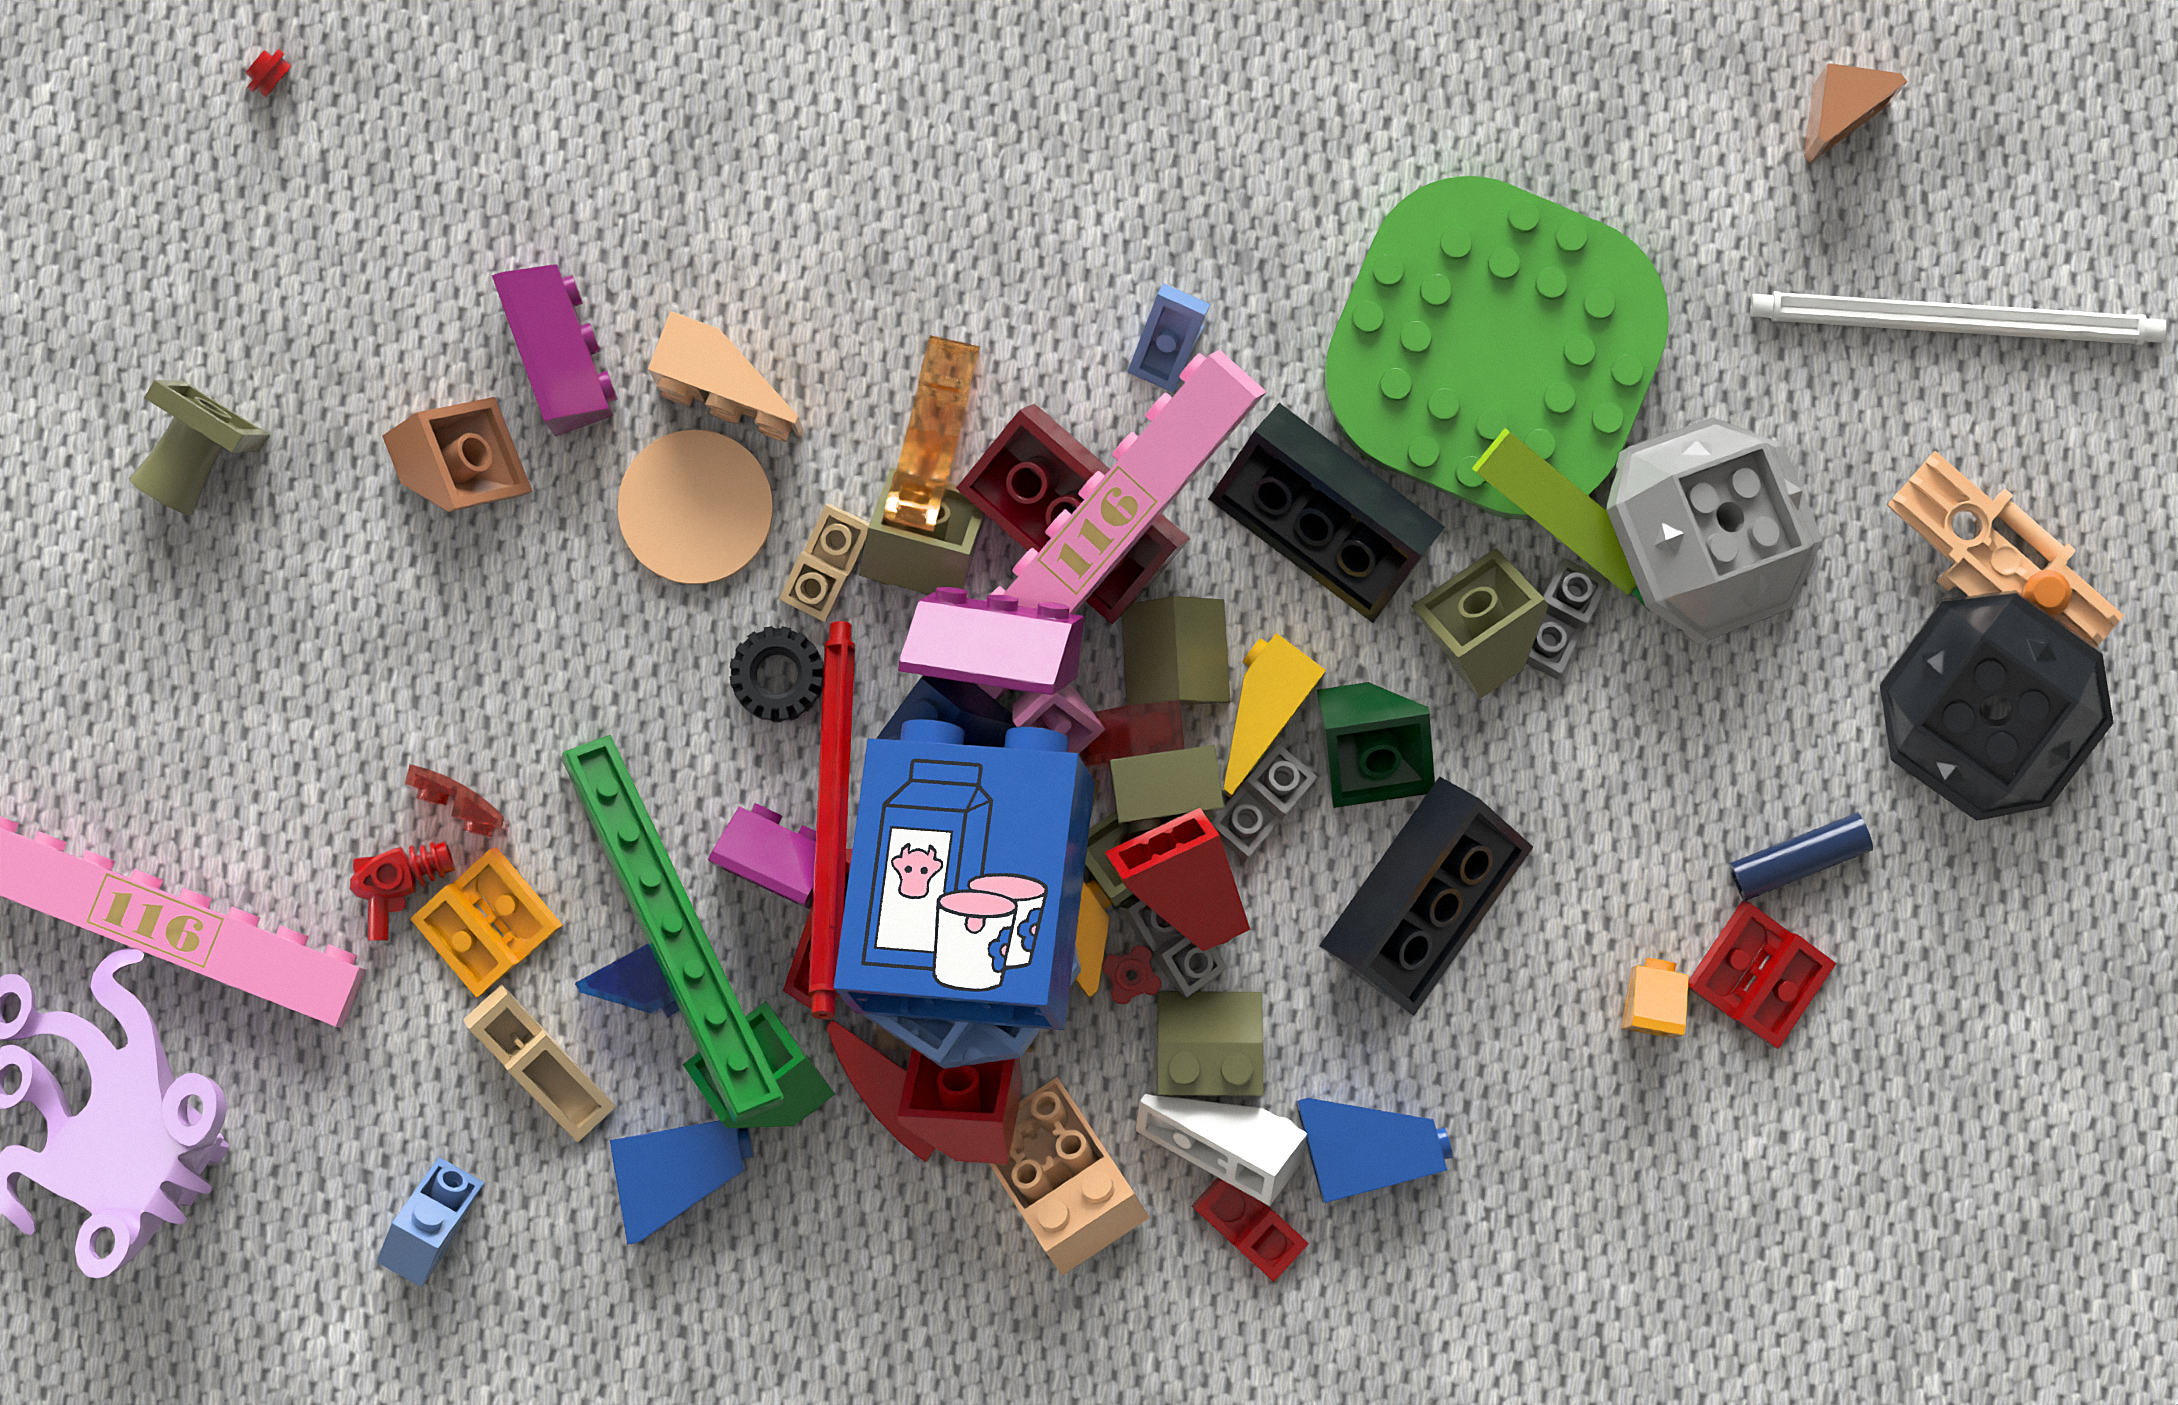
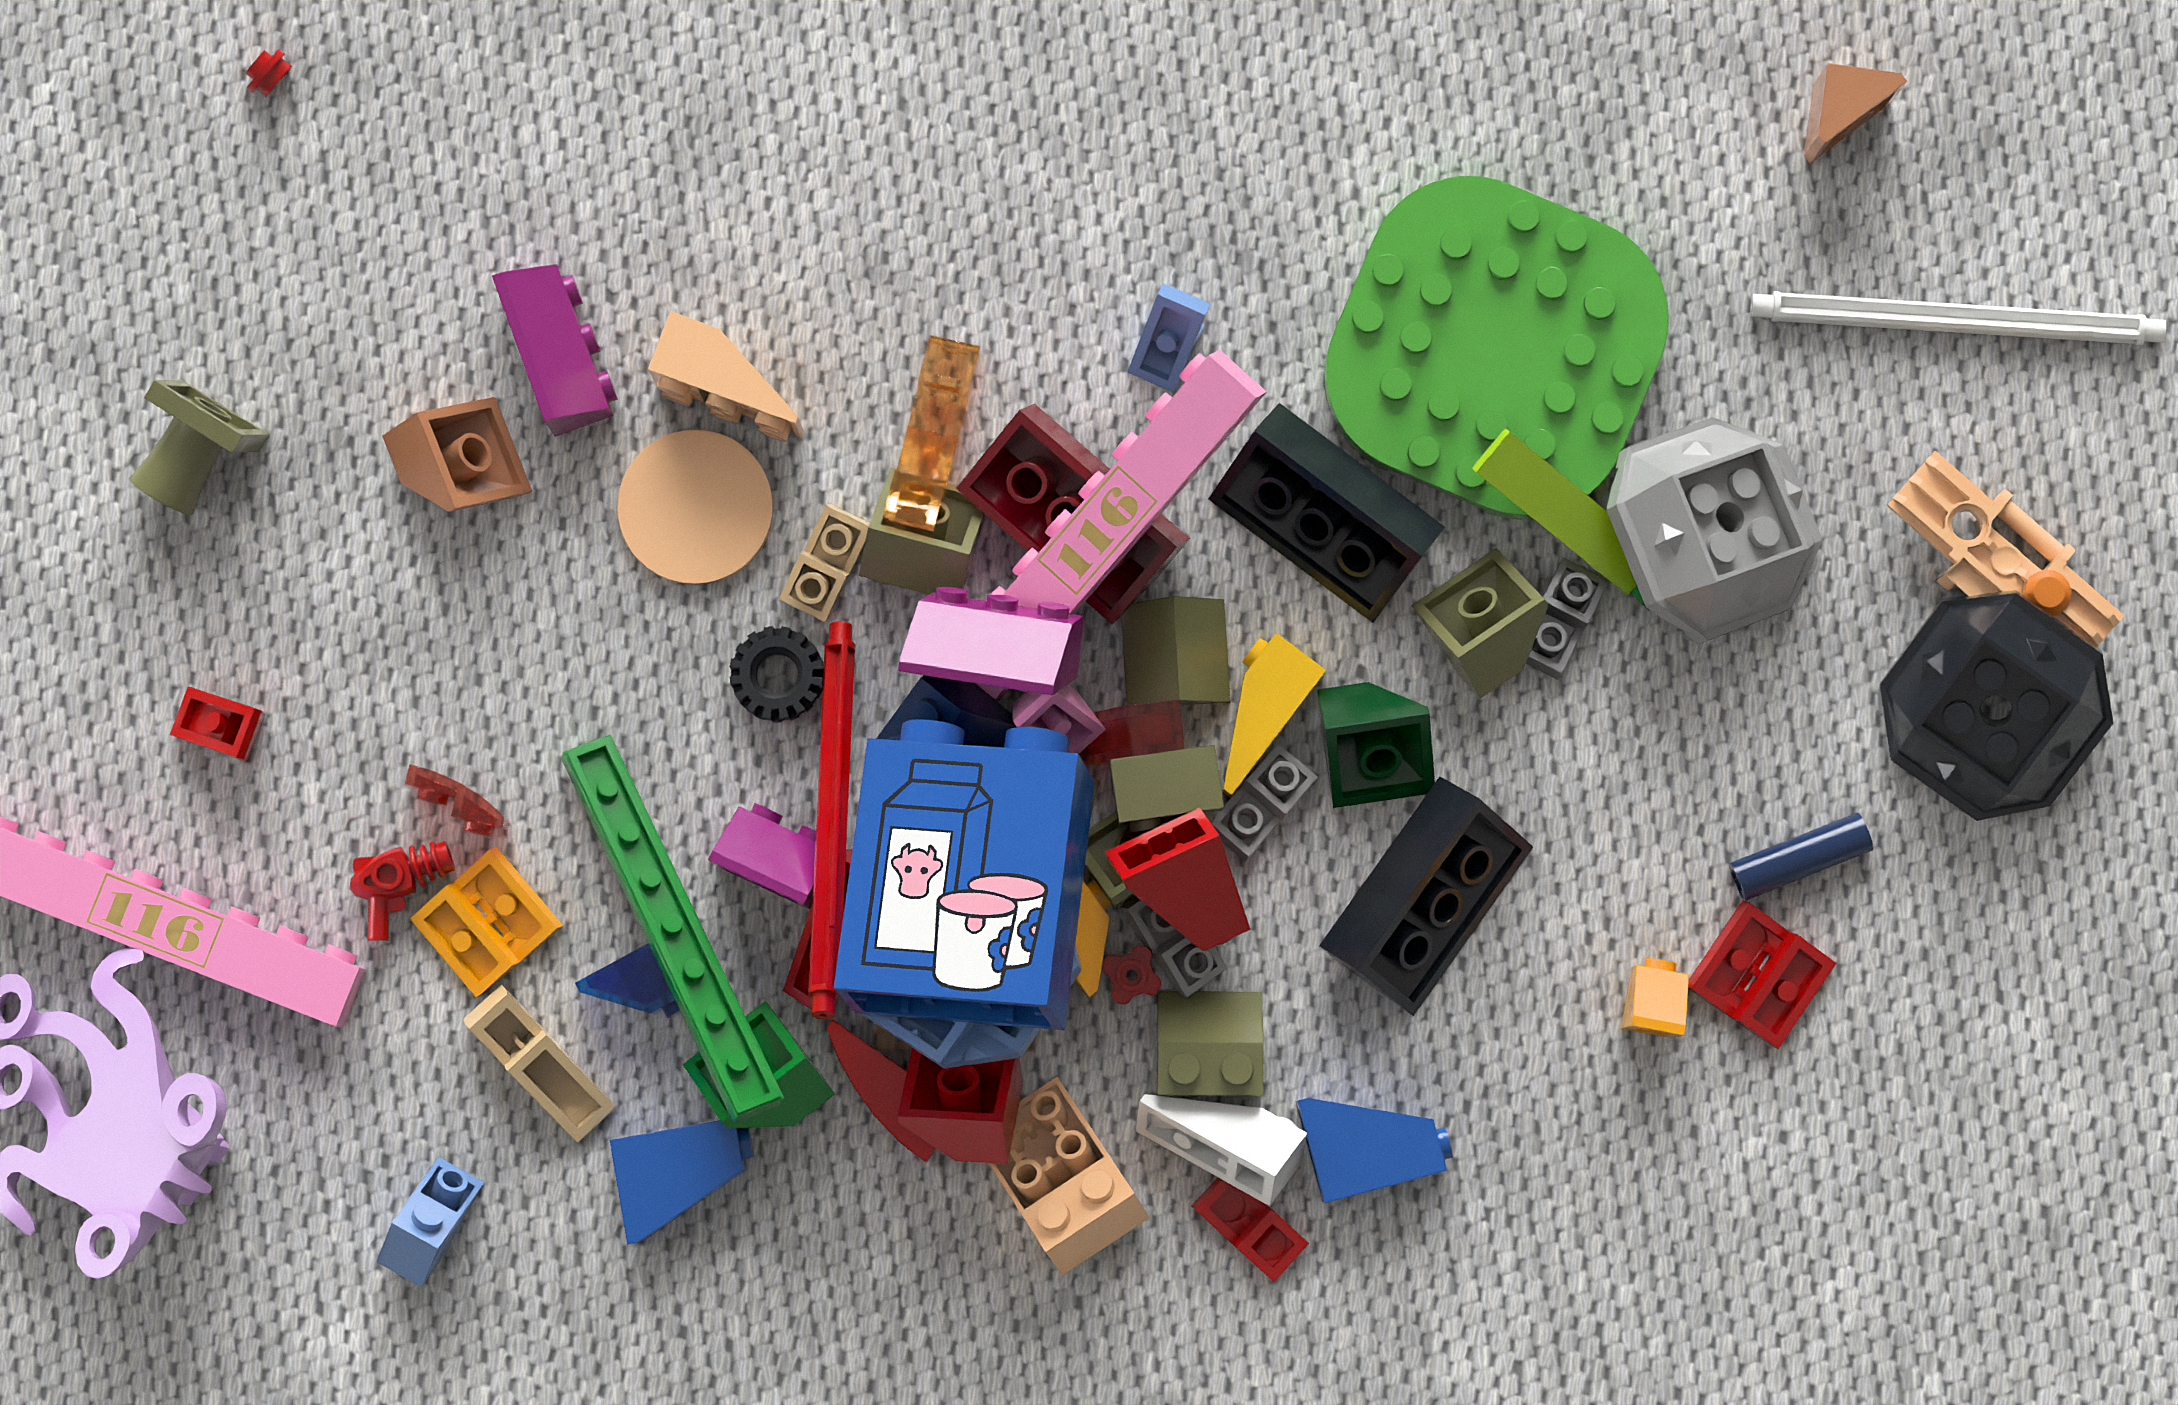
none -> red slope [170,686,265,763]

